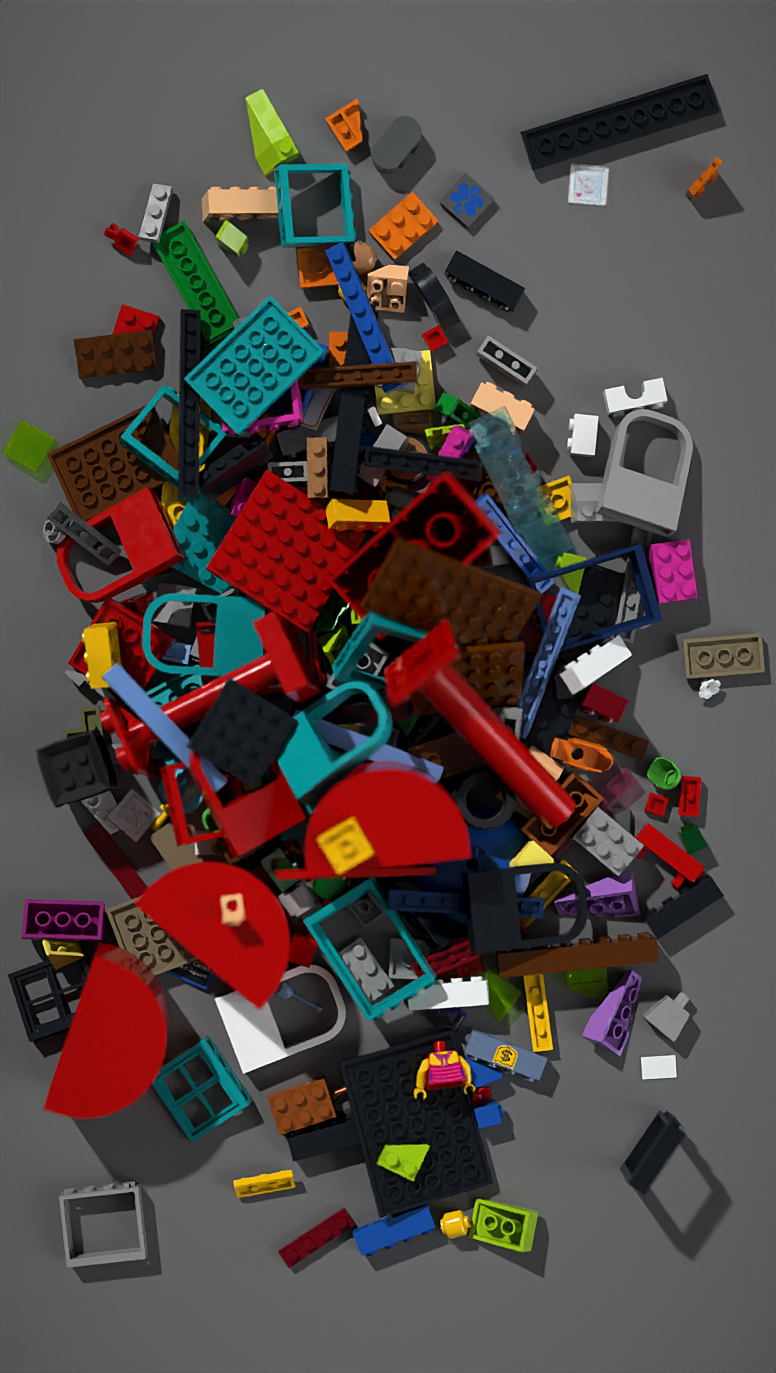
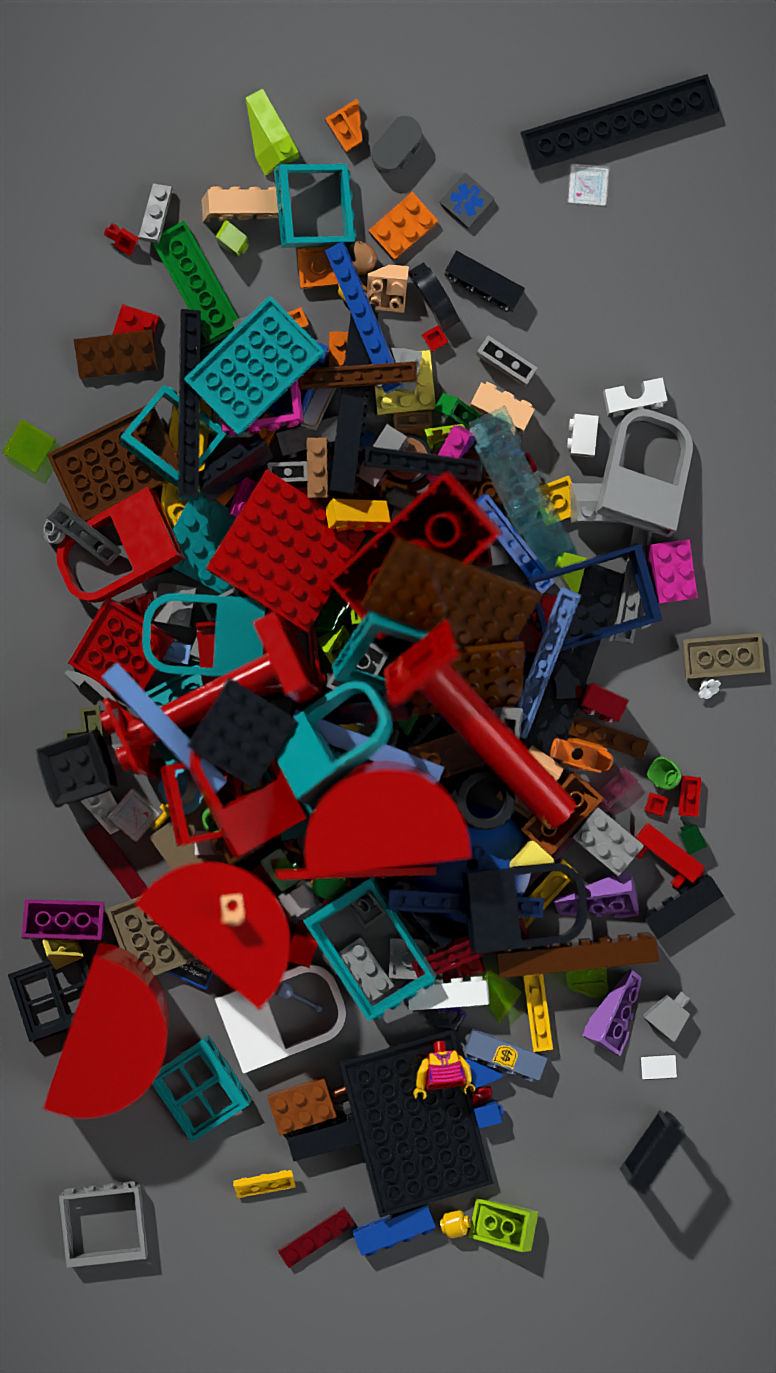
yellow brick [82,622,122,689] -> none
yellow plate [317,817,374,874] -> none
white tile [367,403,382,427] -> none
lime wing [377,1144,430,1181] -> none
white brick [560,635,632,694] -> none
orange wing [686,157,723,200] -> none

